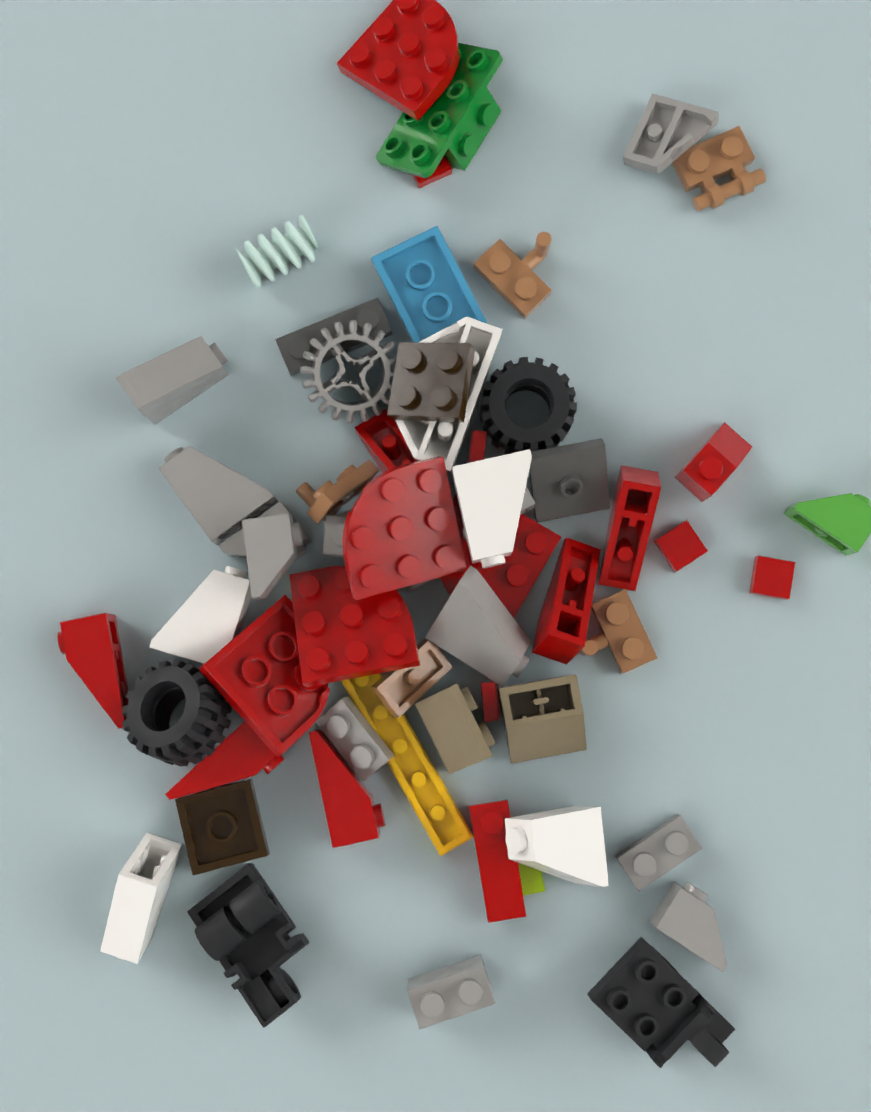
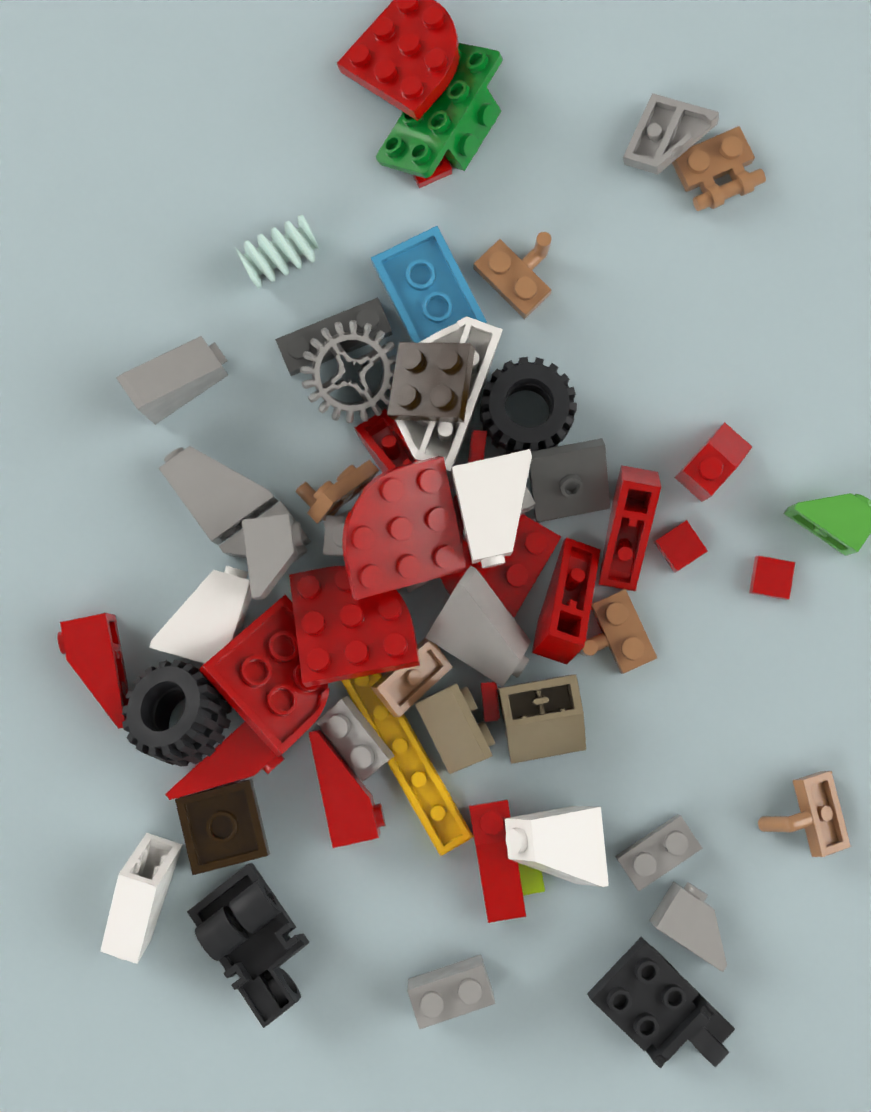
none -> medium nougat plate [758,771,851,857]

